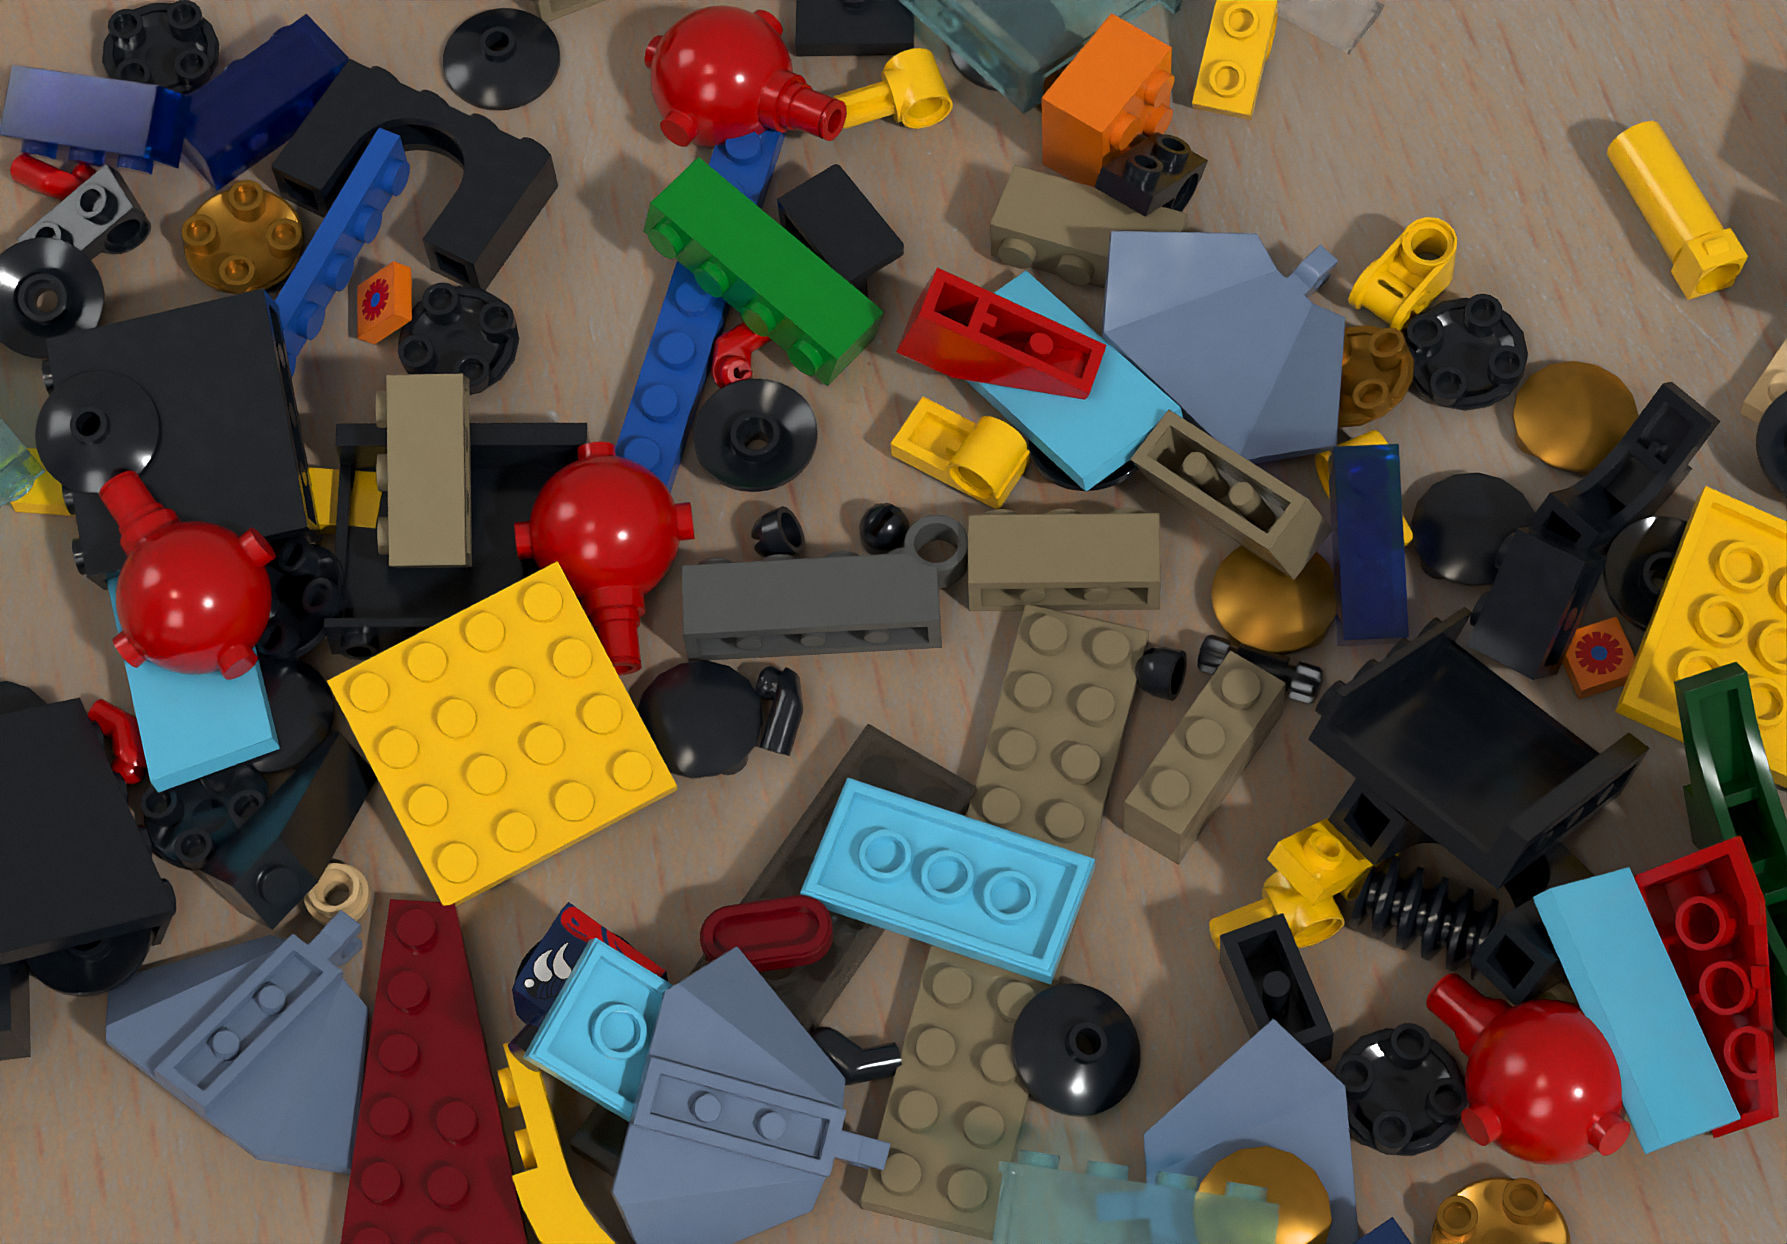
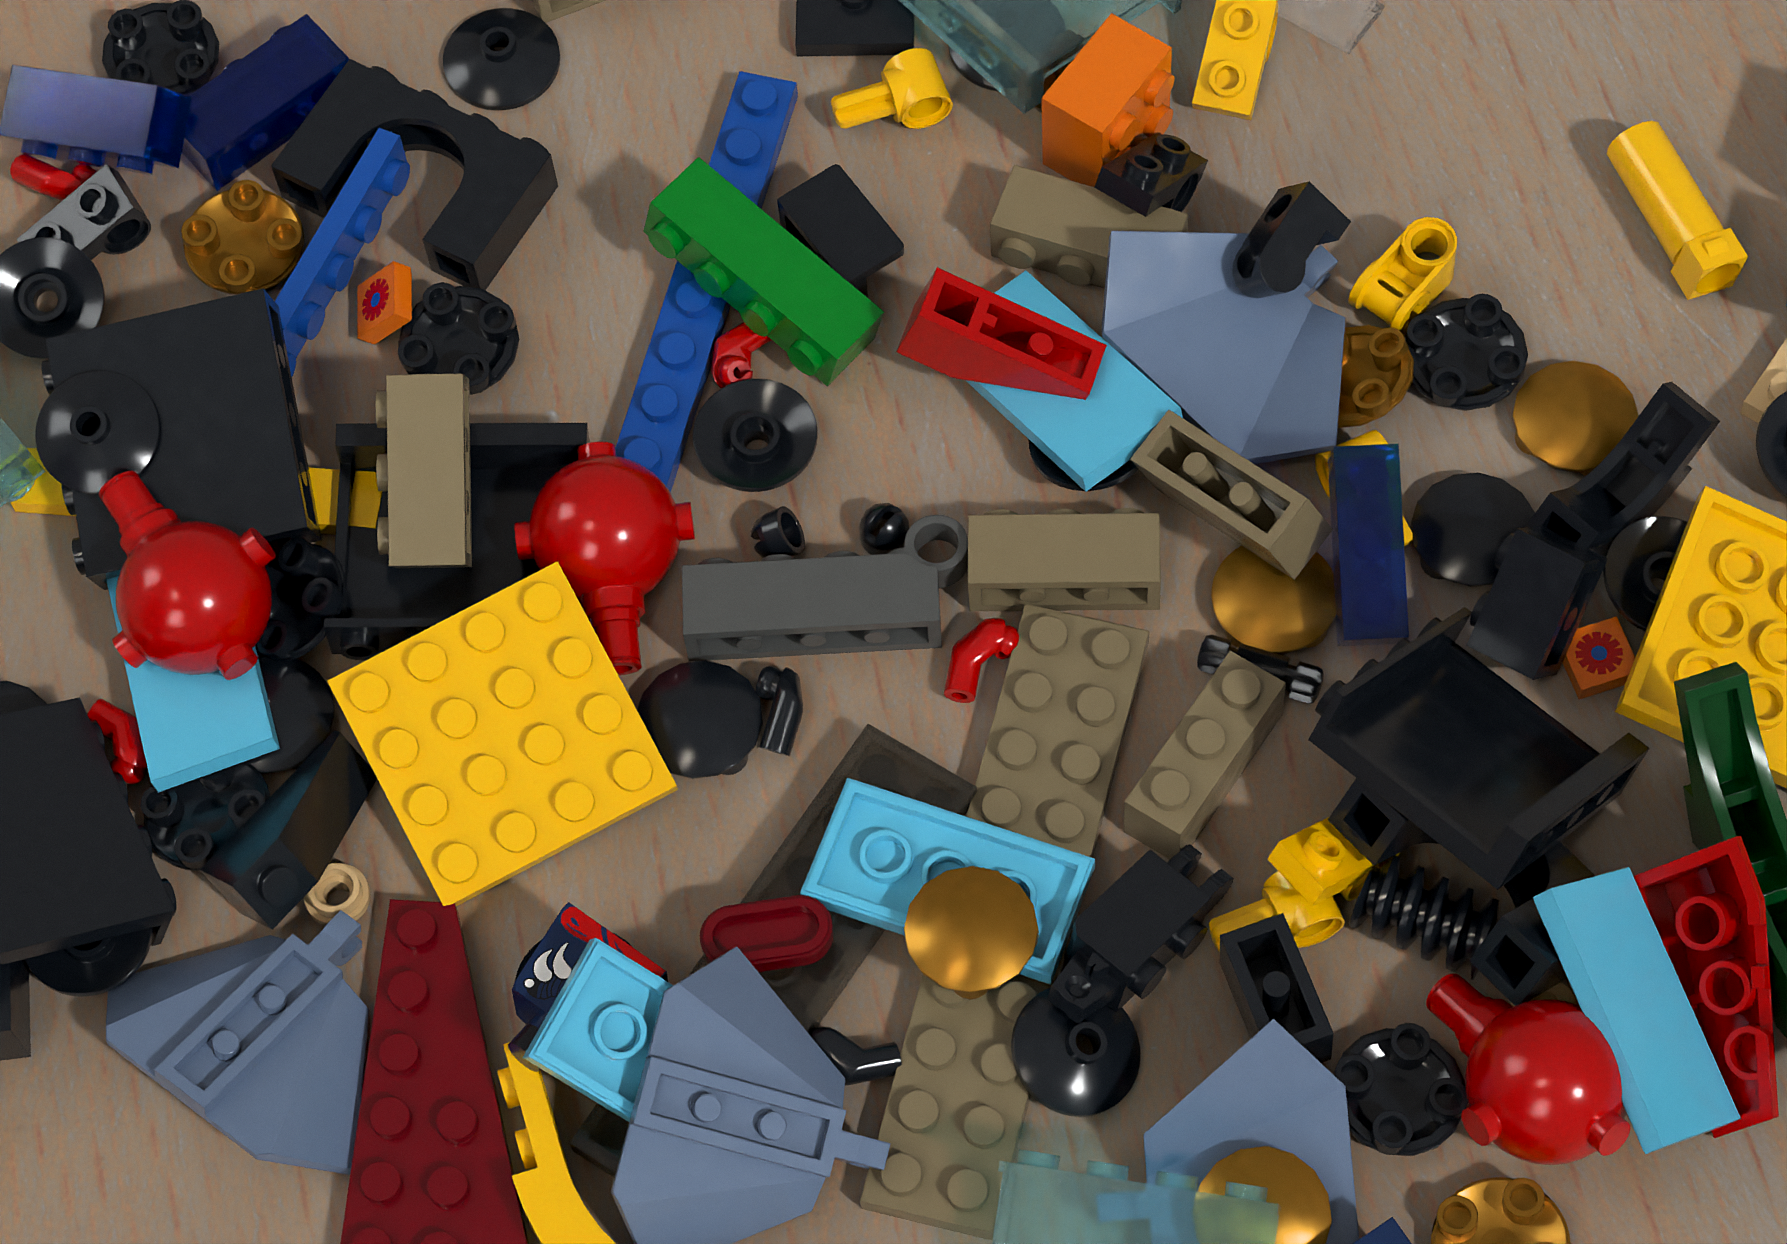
red piece [644,5,847,149] -> none
yellow plate [890,396,1030,509] -> none
black hinge [1135,646,1187,701] -> none
none -> pearl gold dish [904,866,1039,999]
none -> red arm [944,617,1019,703]
none -> black hinge [1048,844,1234,1023]
none -> black leg [1232,181,1351,298]

